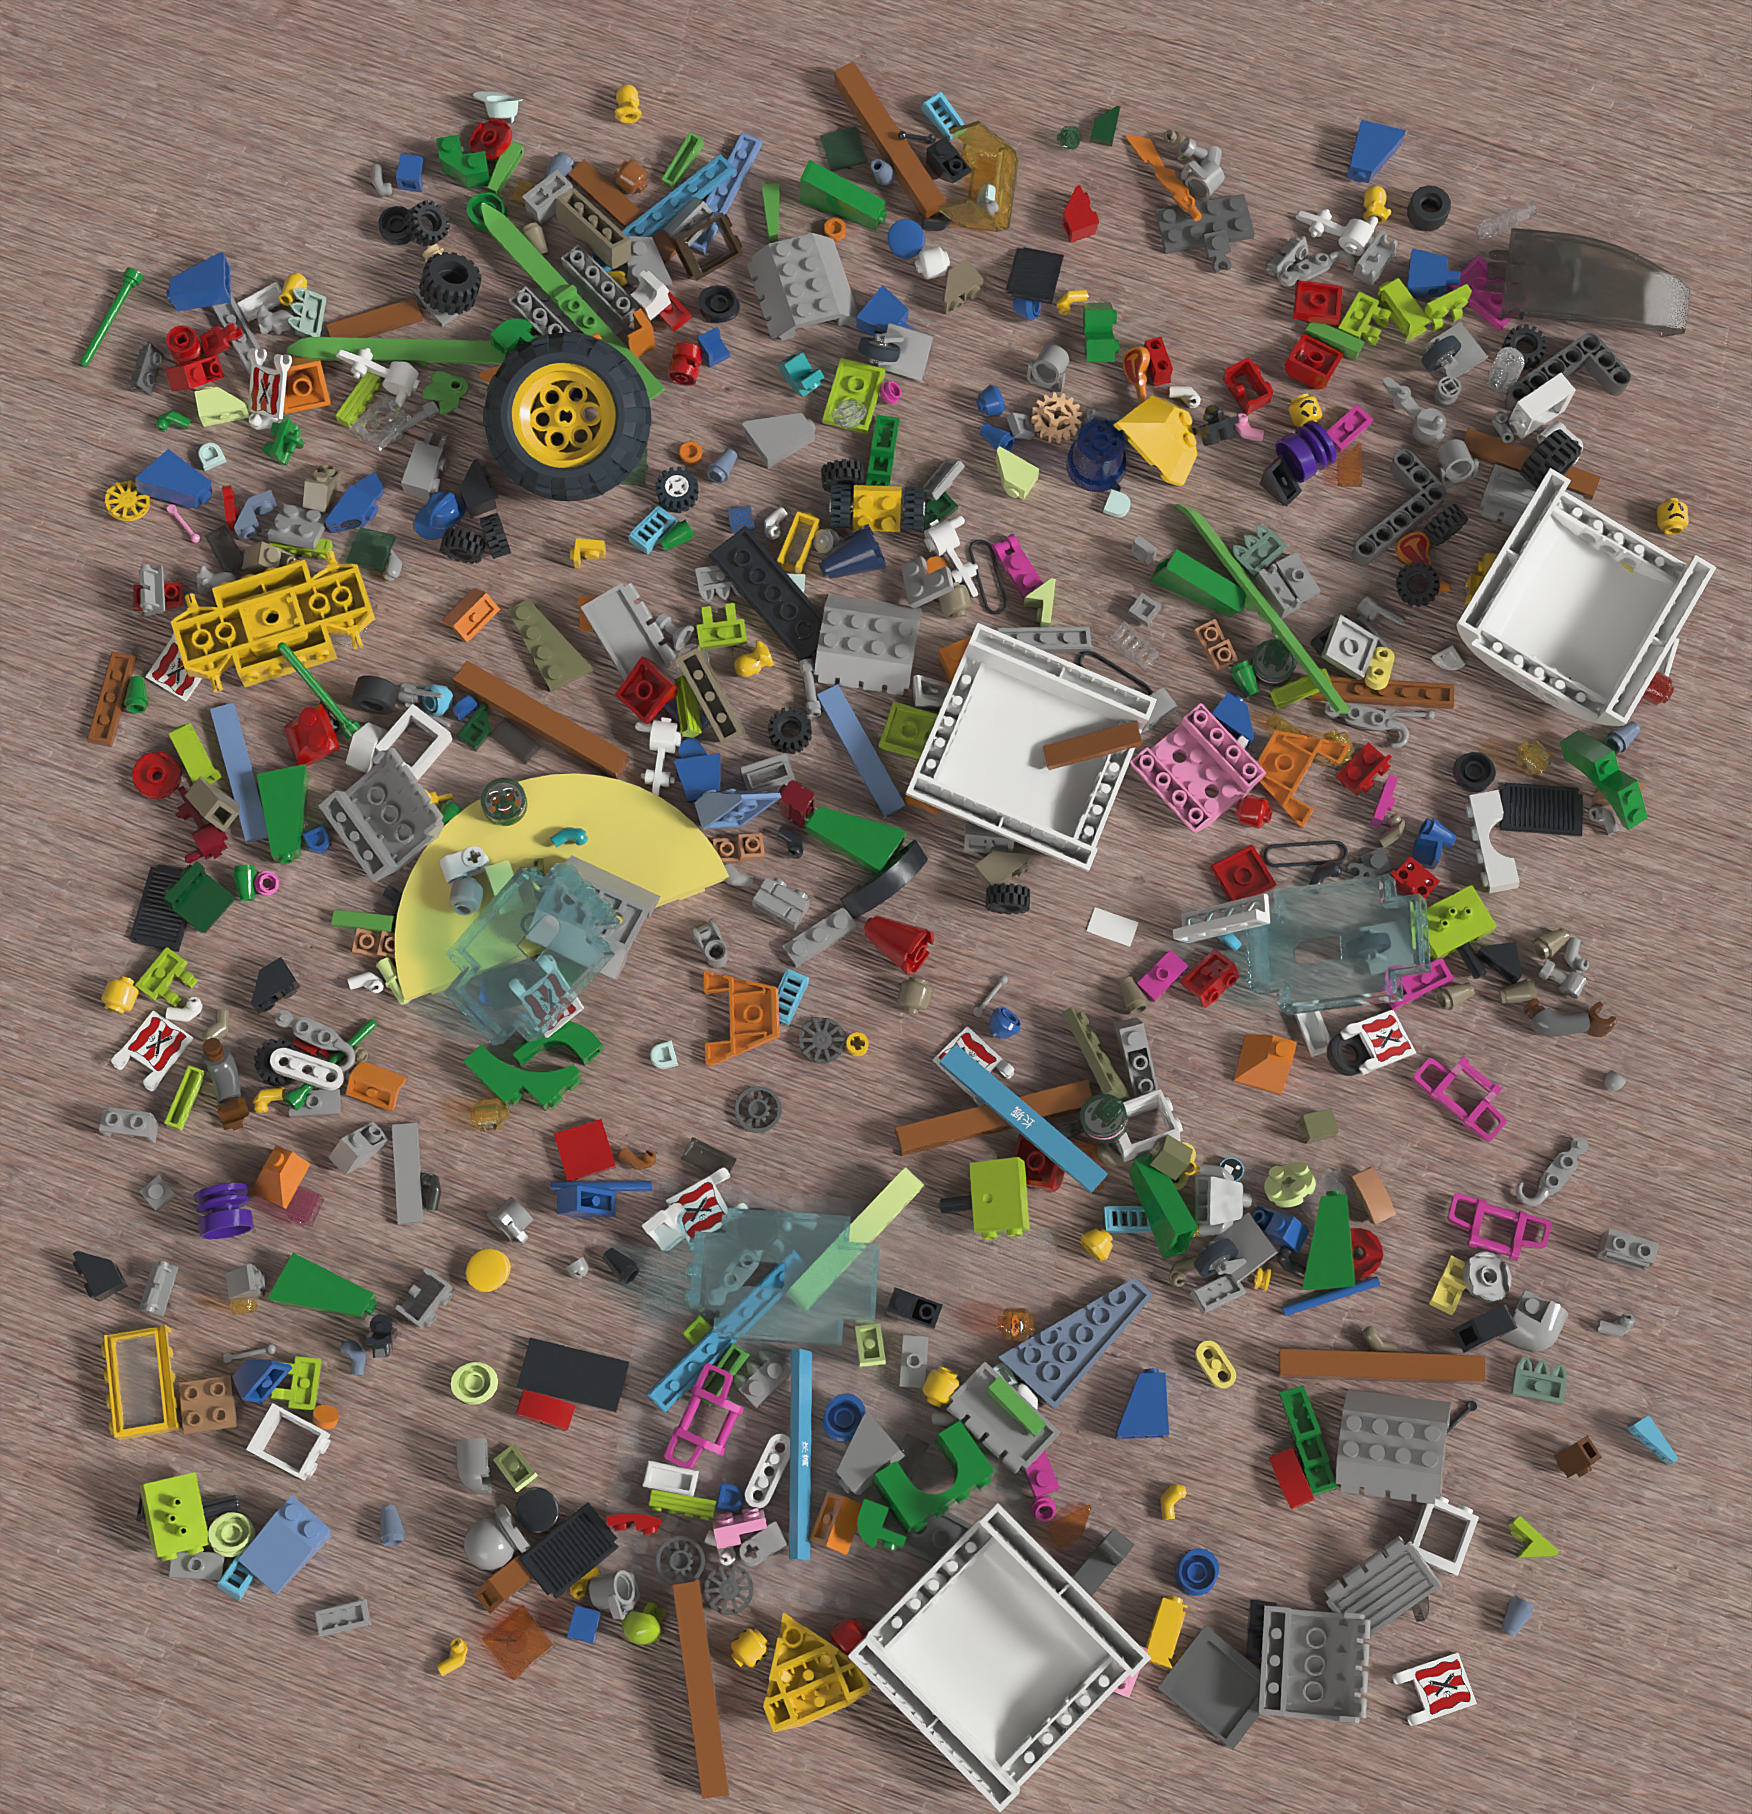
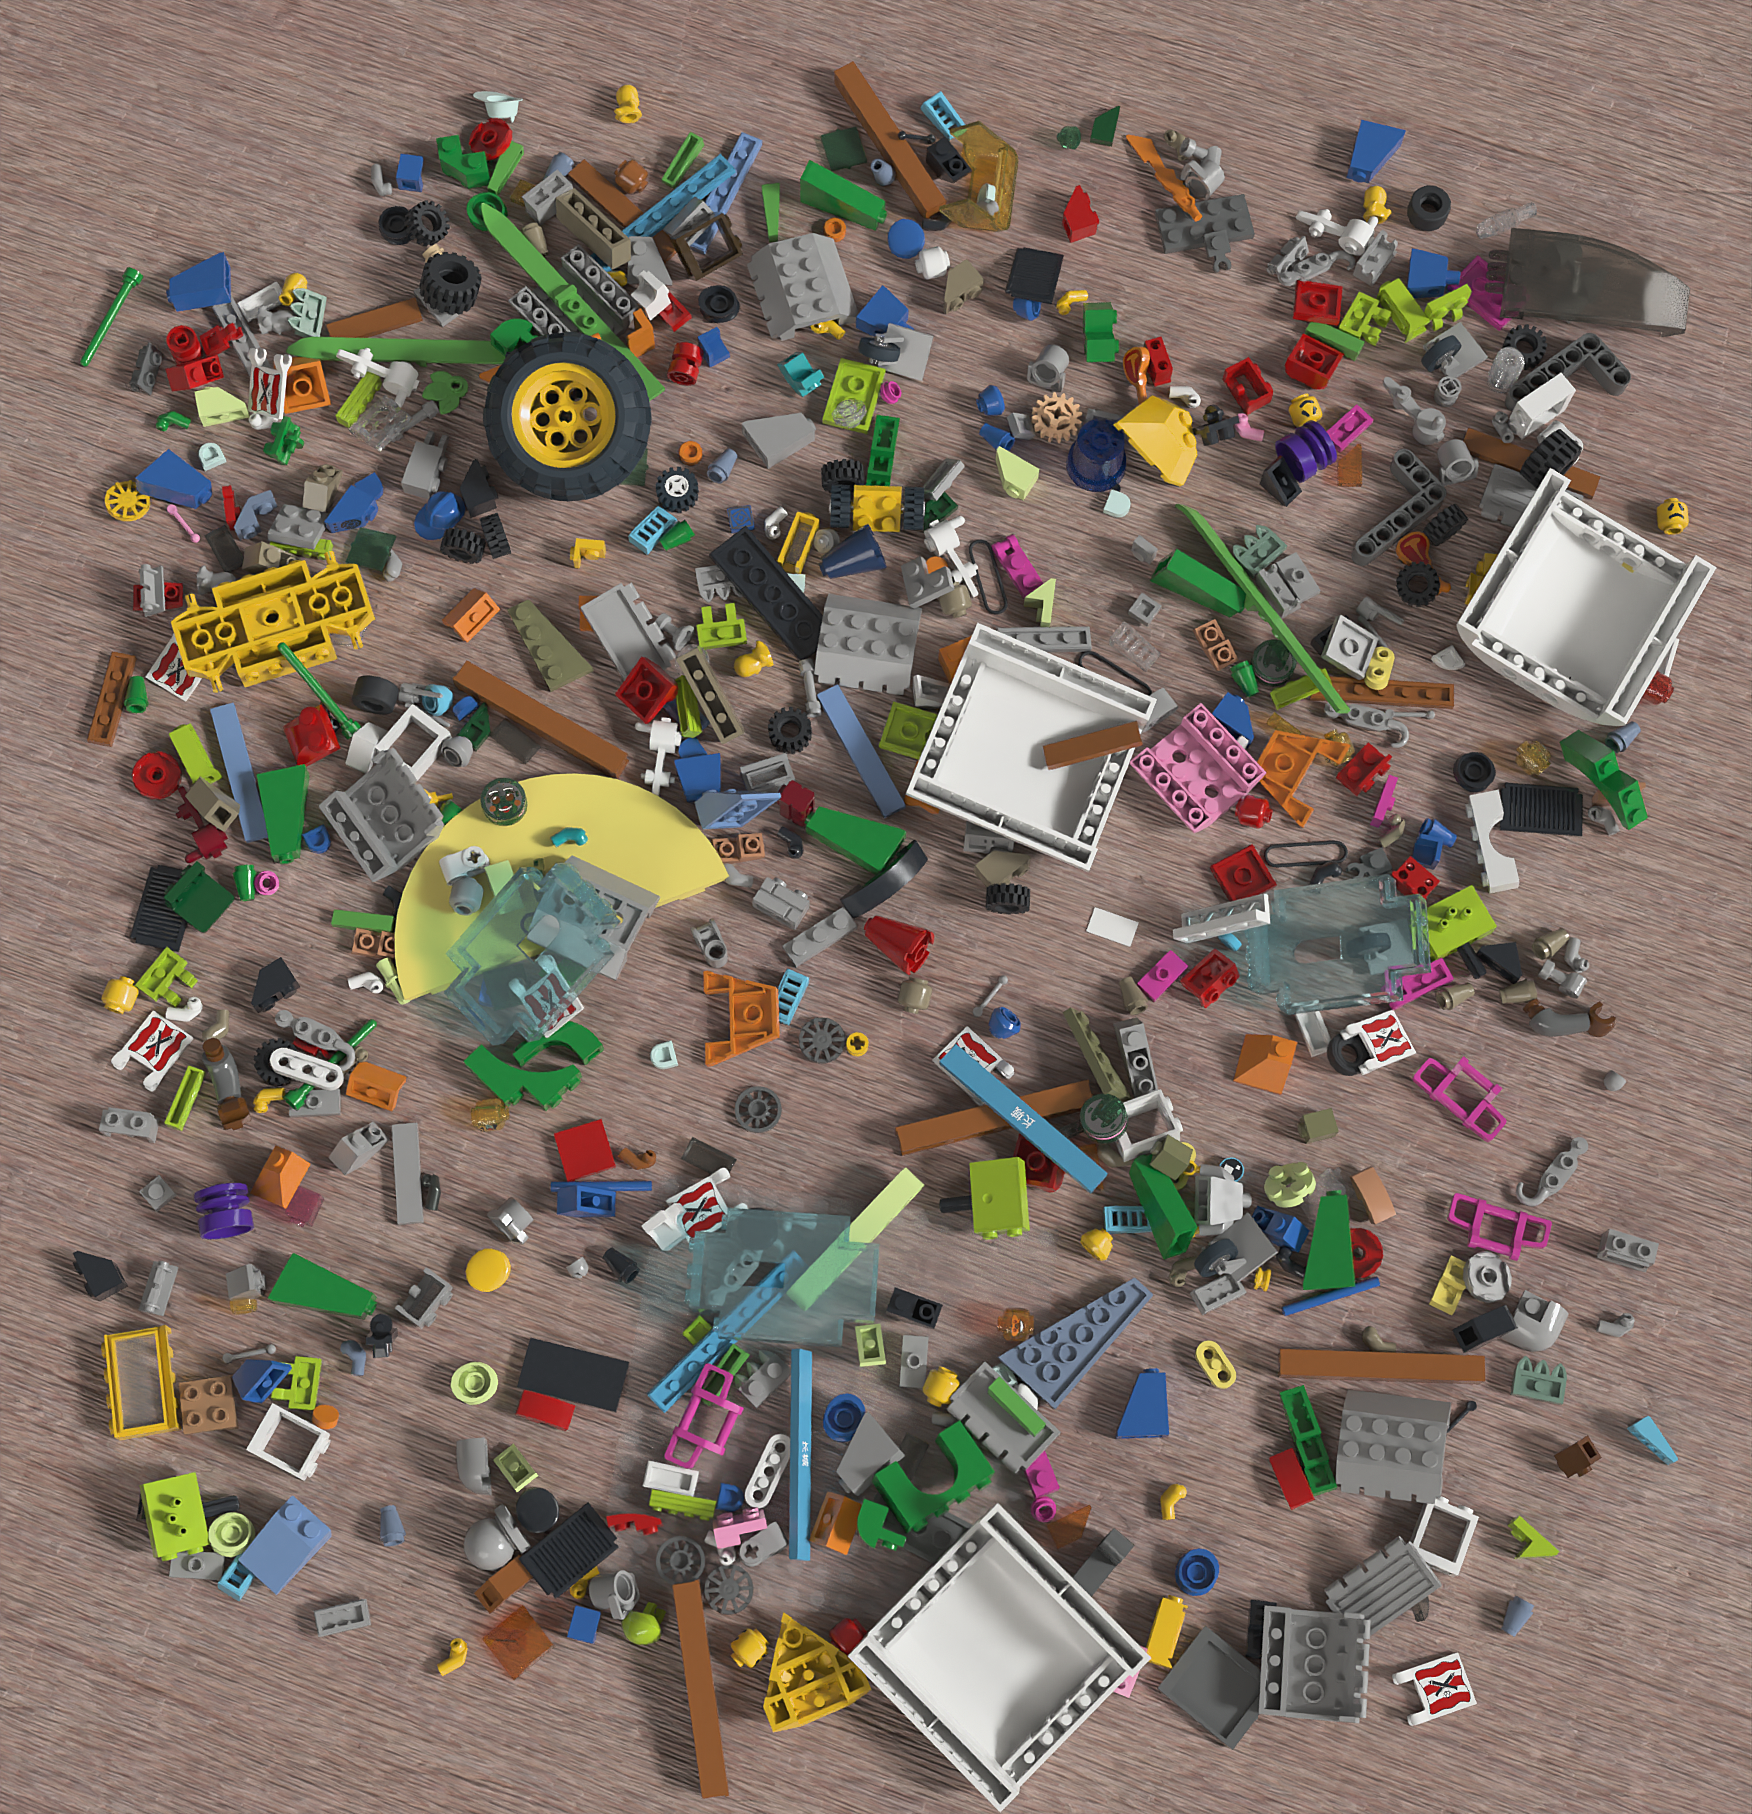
none -> light grey cone [441,736,473,767]
none -> yellow arm [810,320,845,340]

